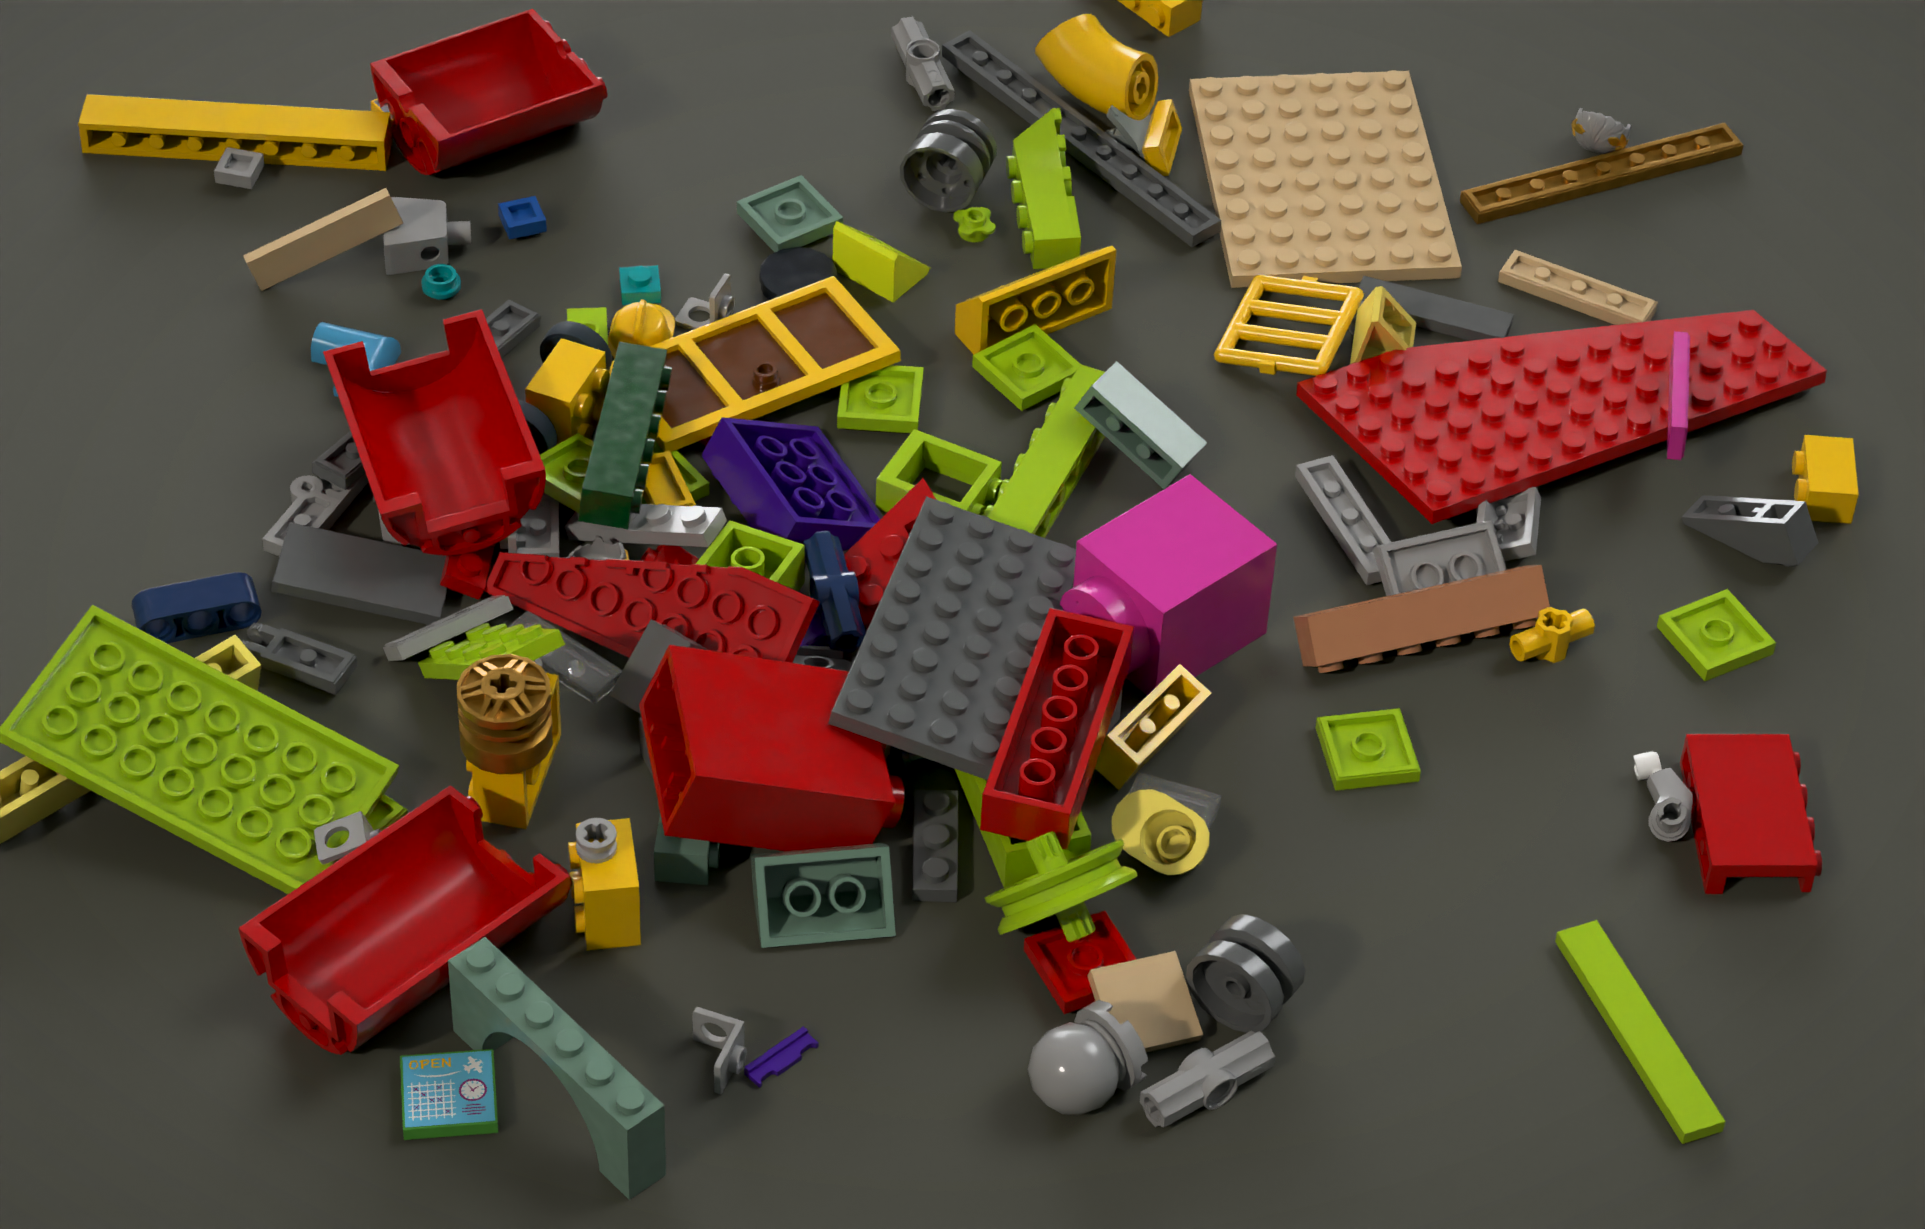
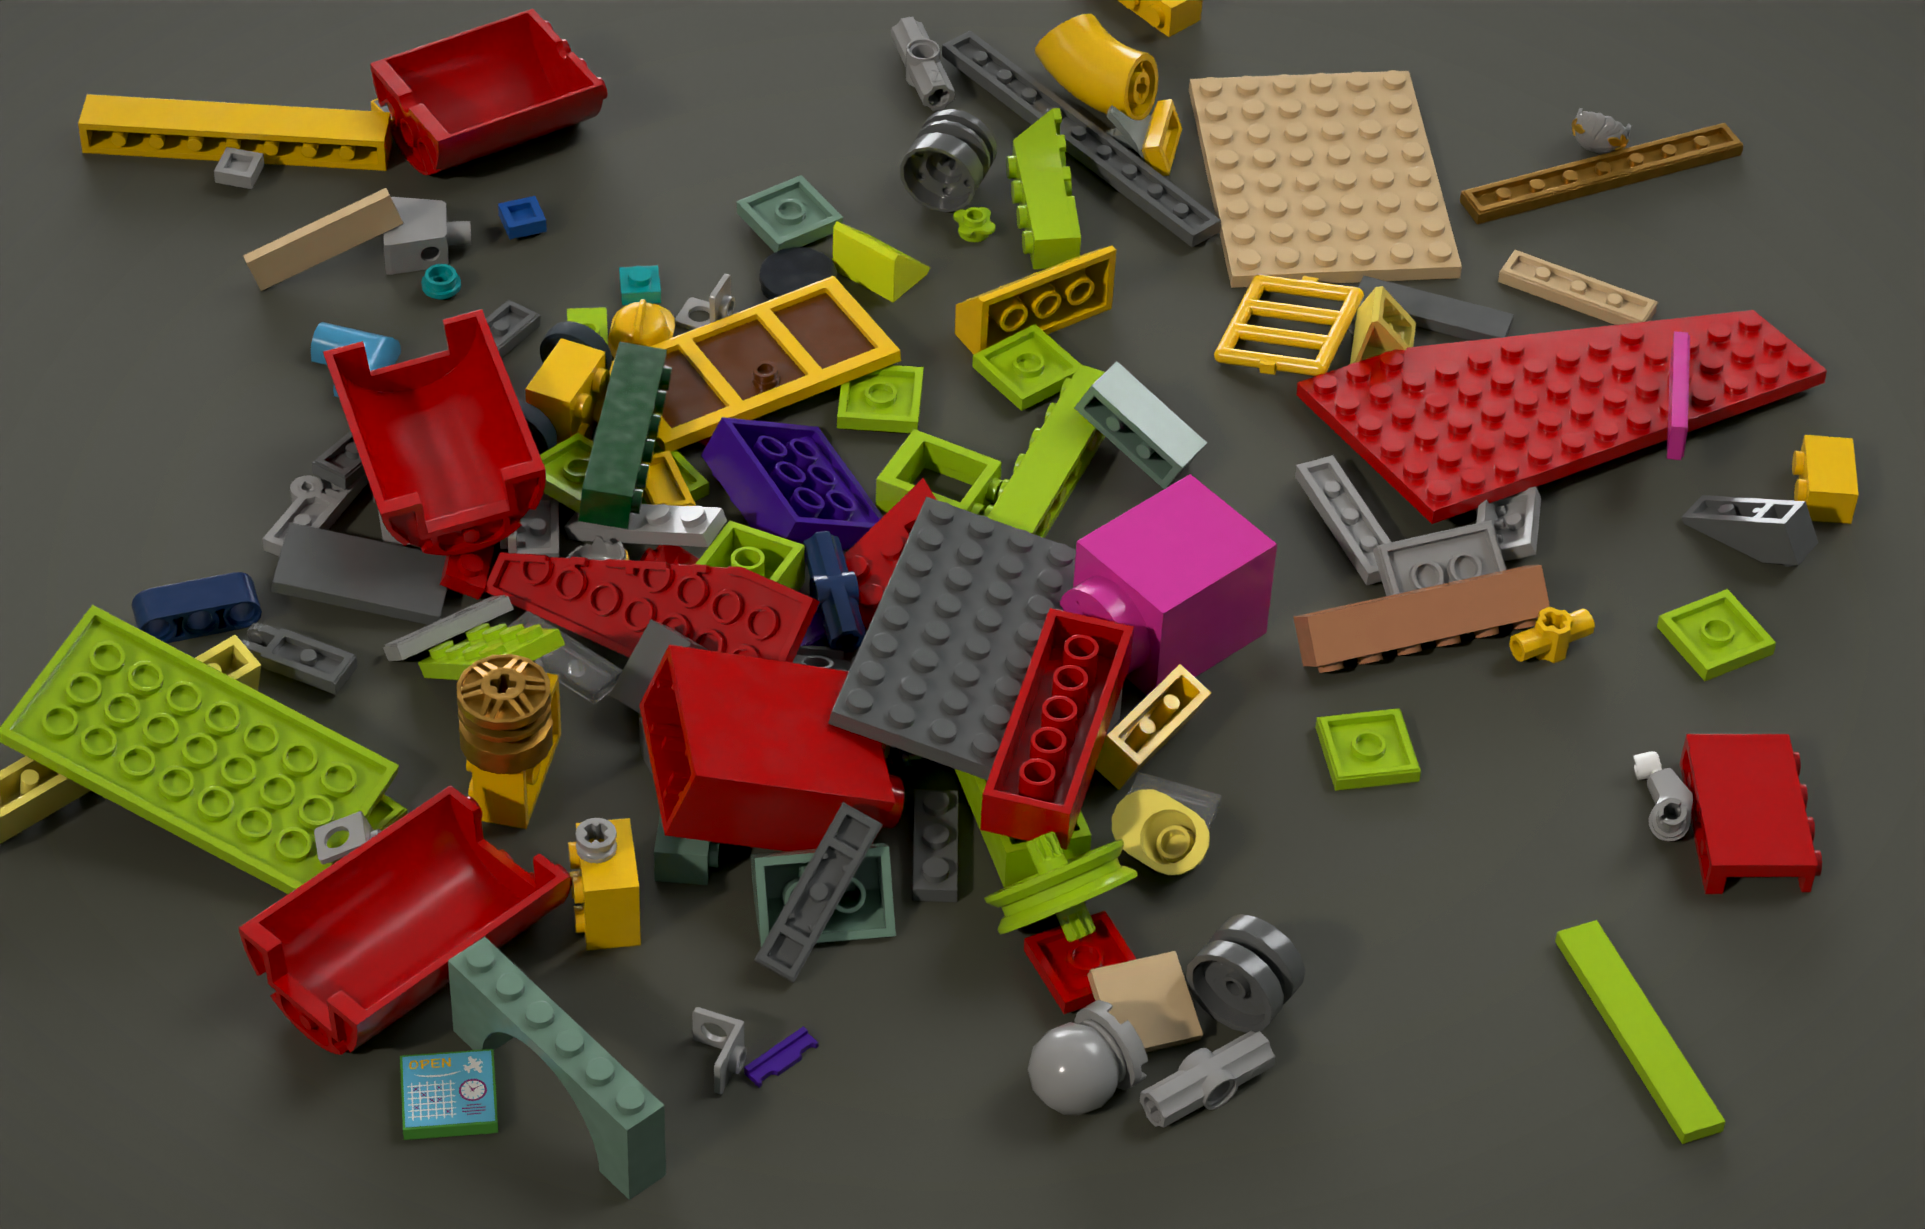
none -> dark grey plate [754,802,882,983]

